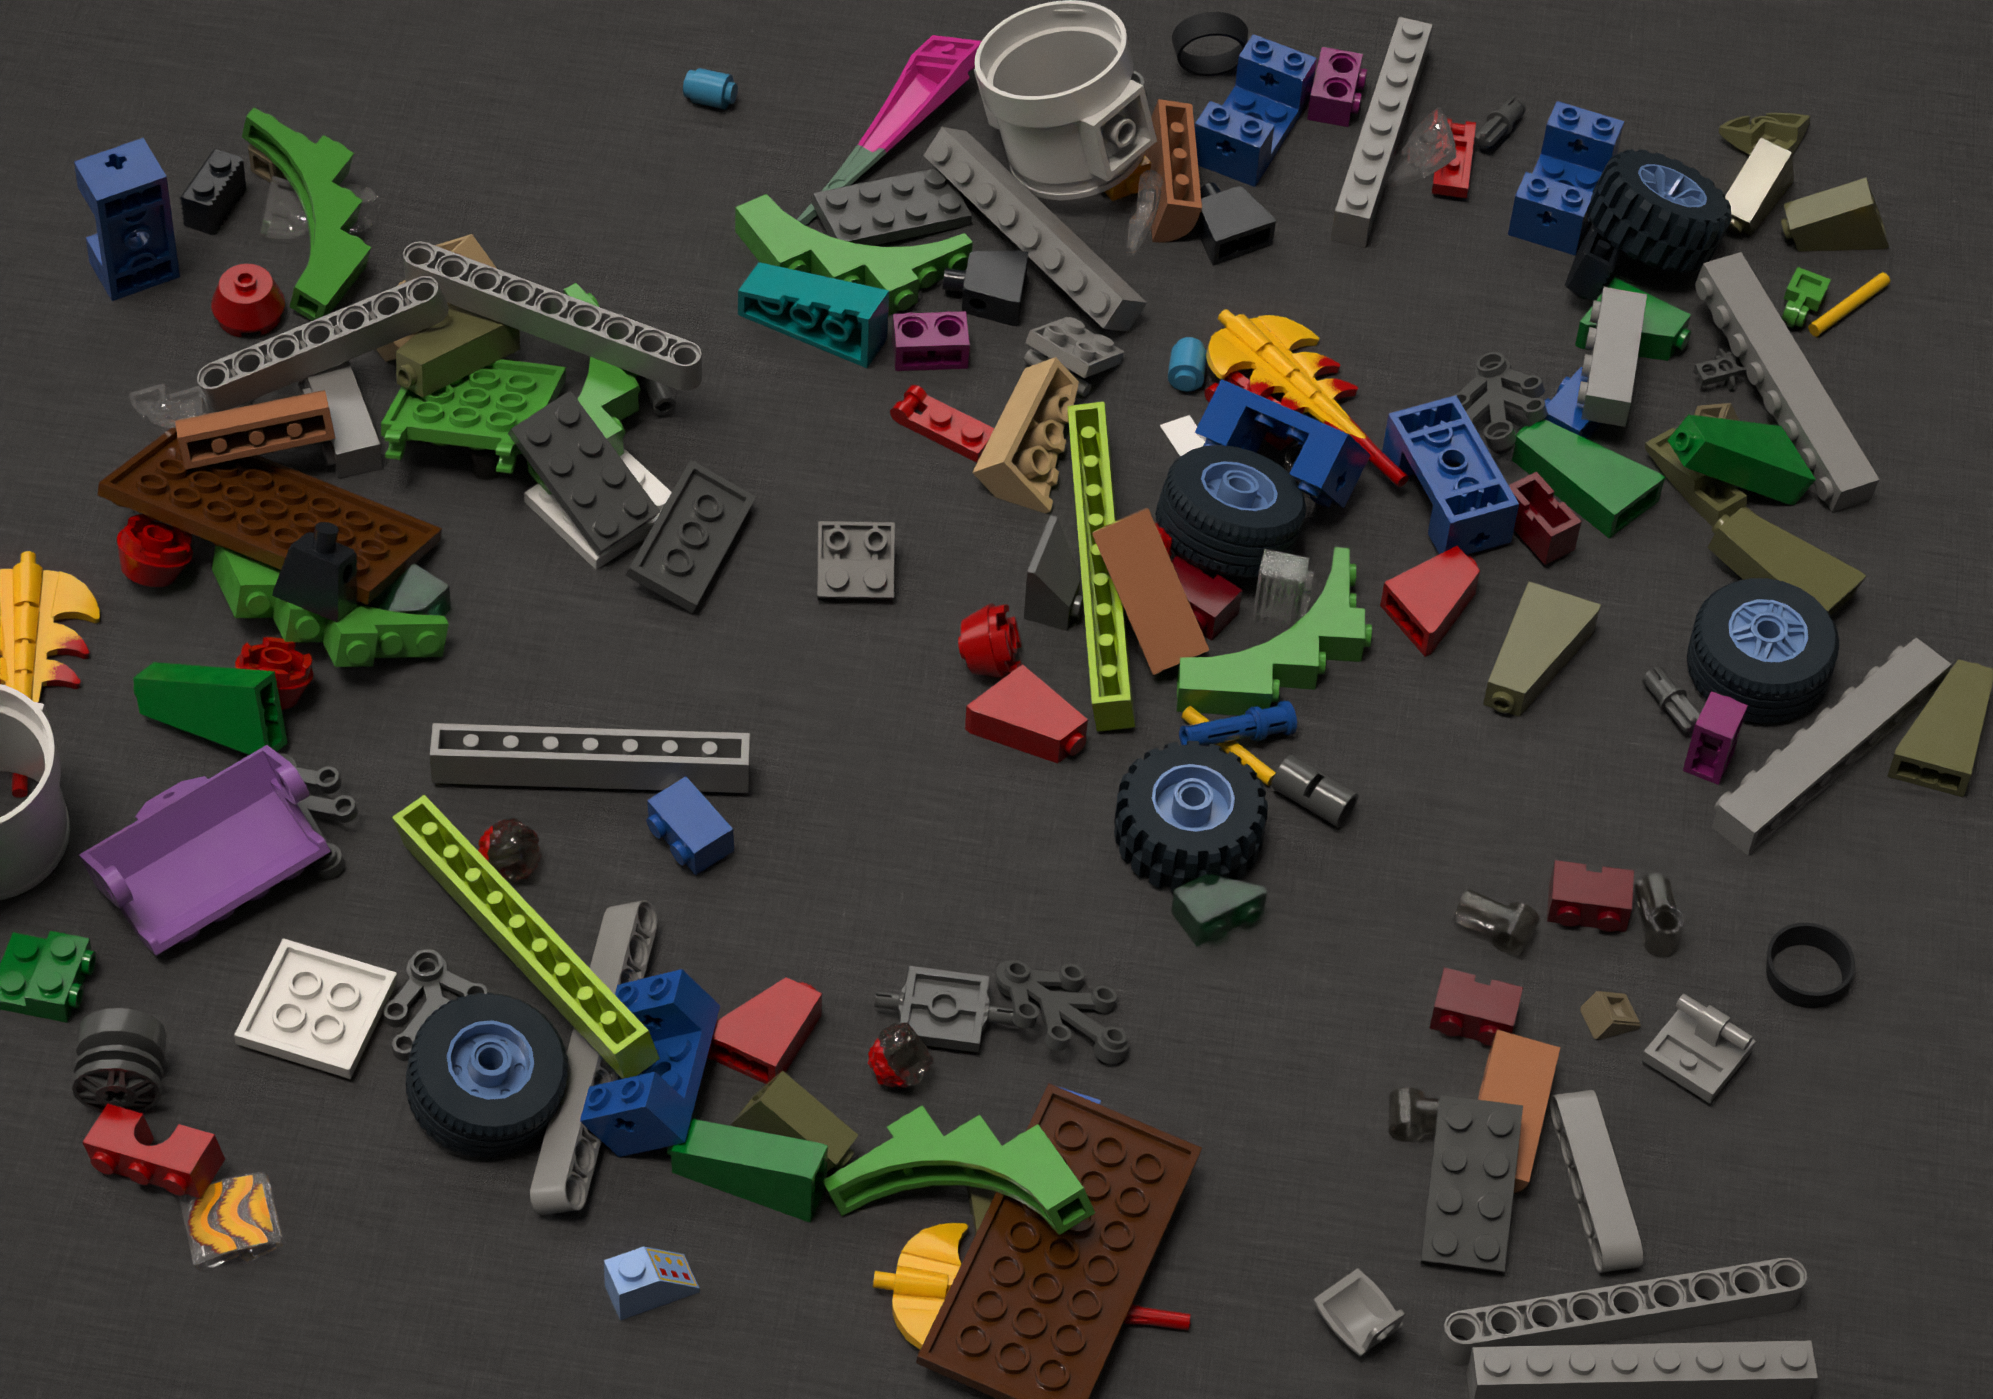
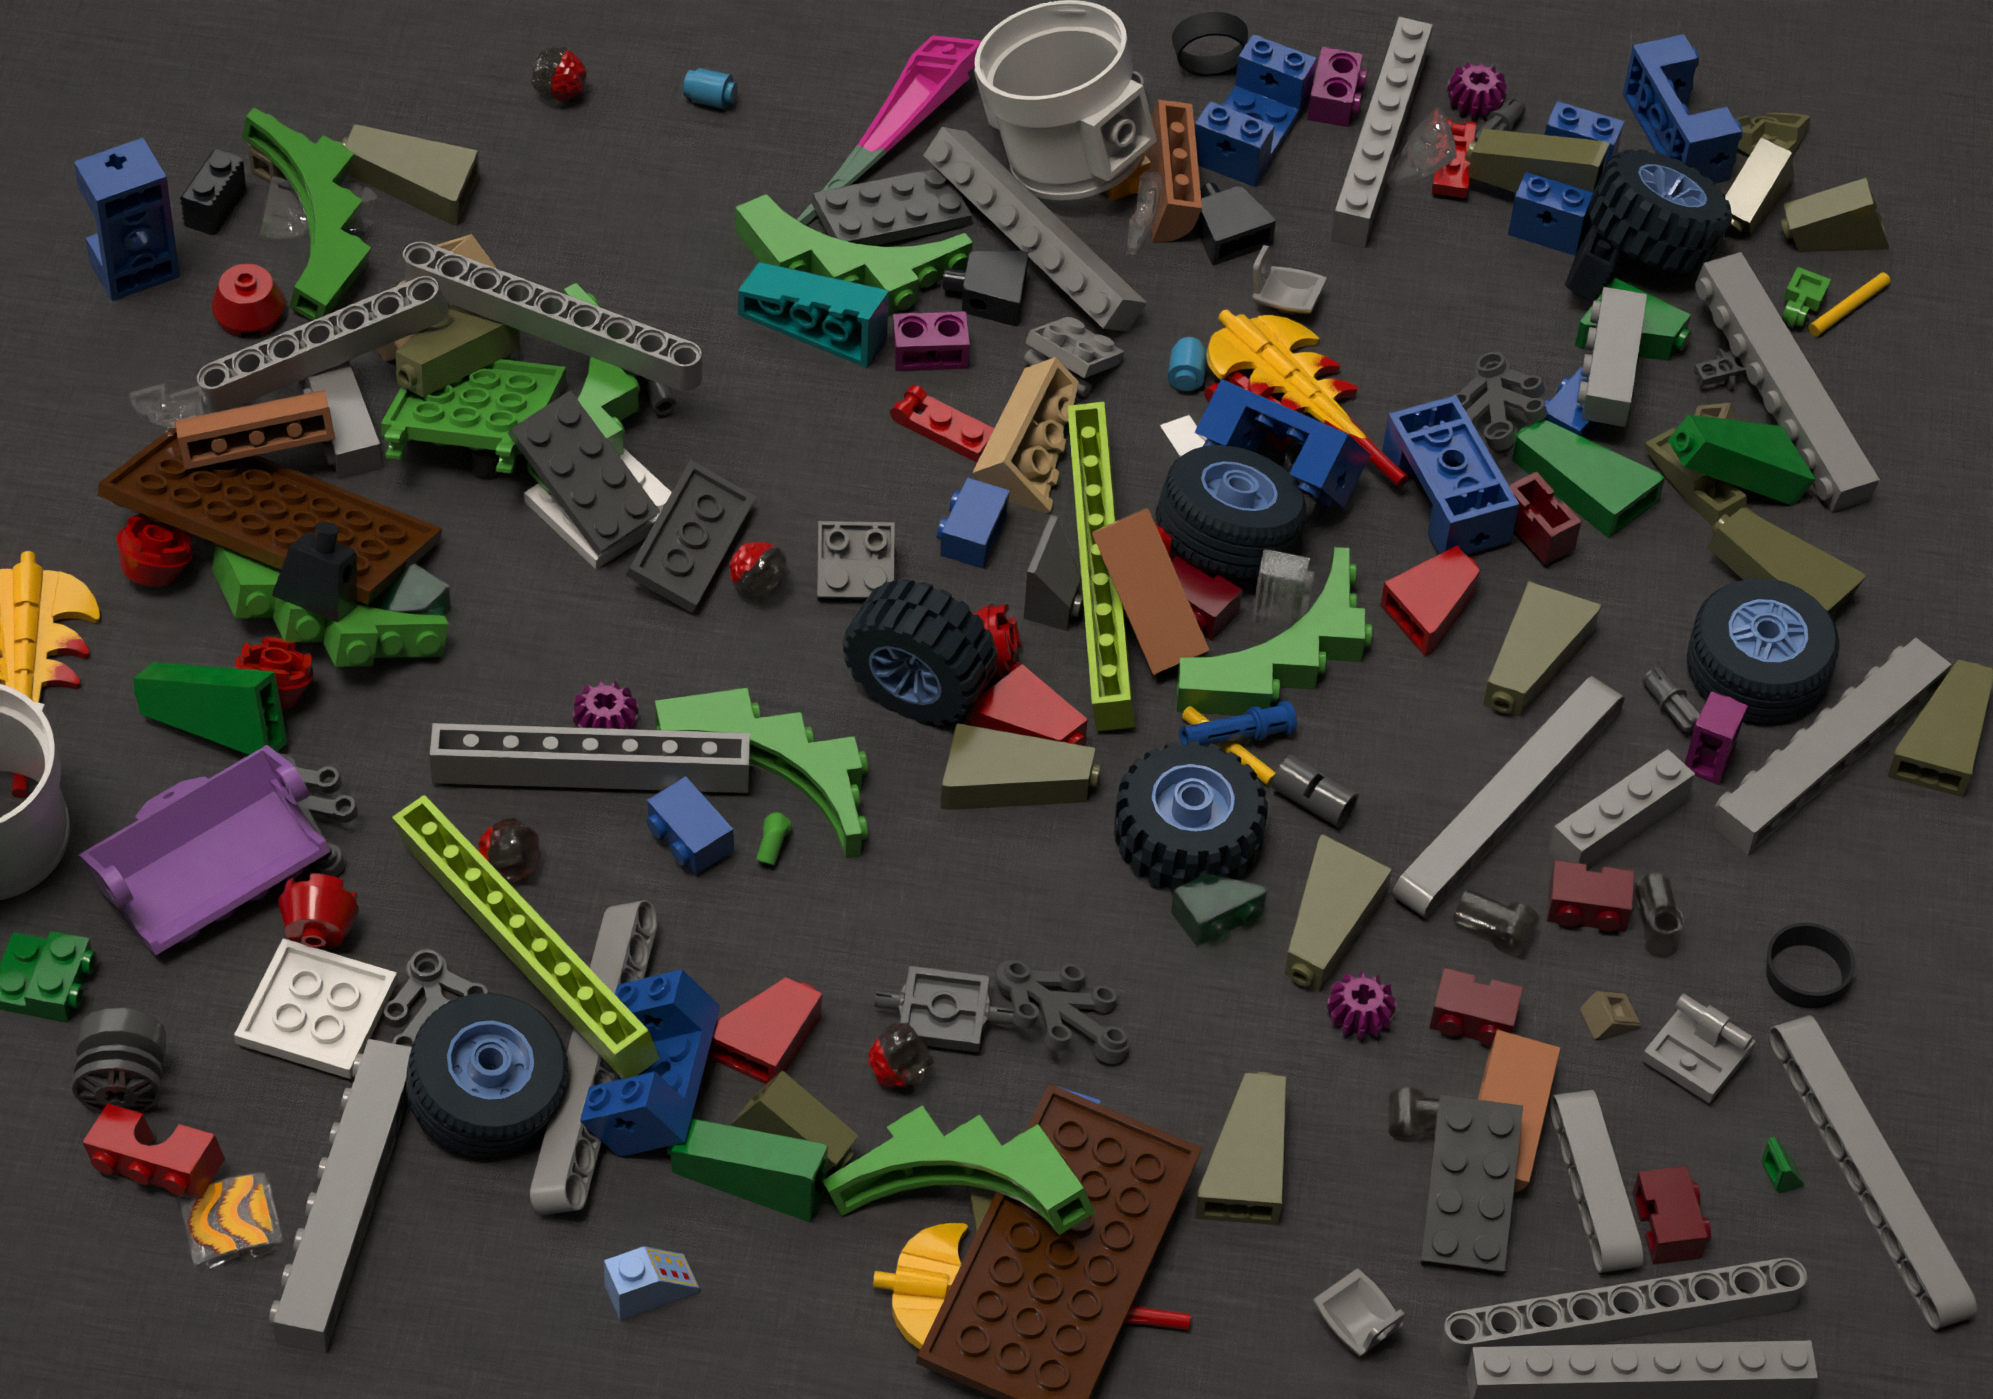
none -> light grey brick [269,1039,412,1353]
none -> red cone [278,874,359,949]
none -> olive slope [342,124,479,226]
none -> piece [531,46,587,104]
none -> magenta gear [572,680,639,729]
none -> bright green arch [655,688,868,858]
none -> clear smoke piece [728,541,790,602]
none -> bright green arm [756,812,792,866]
none -> black wheel [843,579,998,725]
none -> piece [936,478,1010,569]
none -> olive slope [940,723,1101,810]
none -> olive slope [1195,1072,1286,1225]
none -> light grey piece [1252,245,1327,315]
none -> olive slope [1284,834,1392,992]
none -> magenta gear [1326,970,1397,1041]
none -> light grey beam [1392,676,1625,918]
none -> magenta gear [1447,61,1507,119]
none -> olive slope [1465,129,1610,193]
none -> light grey brick [1548,749,1695,871]
none -> blue plate [1622,34,1742,184]
none -> dark red brick [1632,1166,1711,1265]
none -> green slope [1761,1136,1805,1193]
none -> light grey beam [1769,1015,1977,1330]

